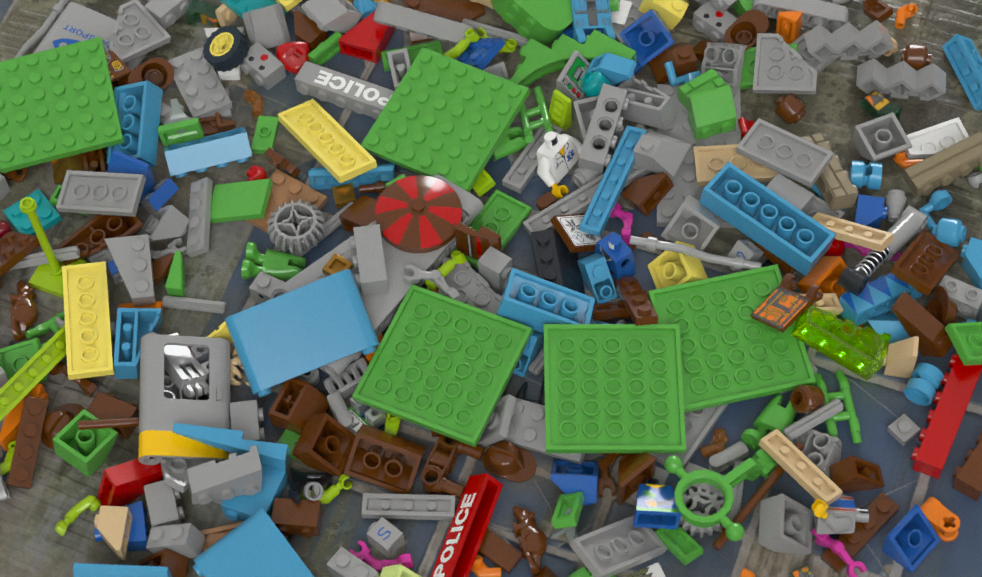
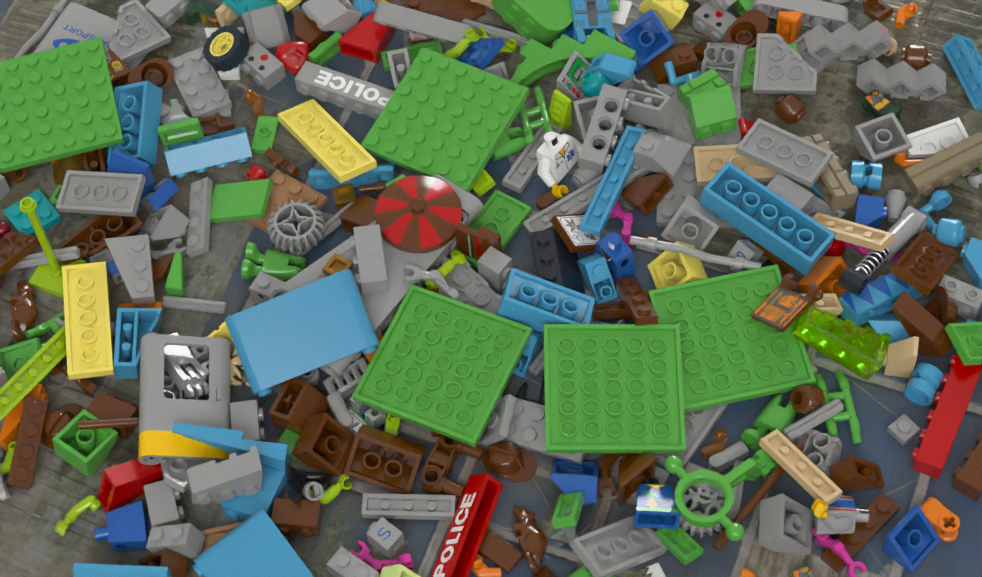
tan slope [94,506,133,560] -> none

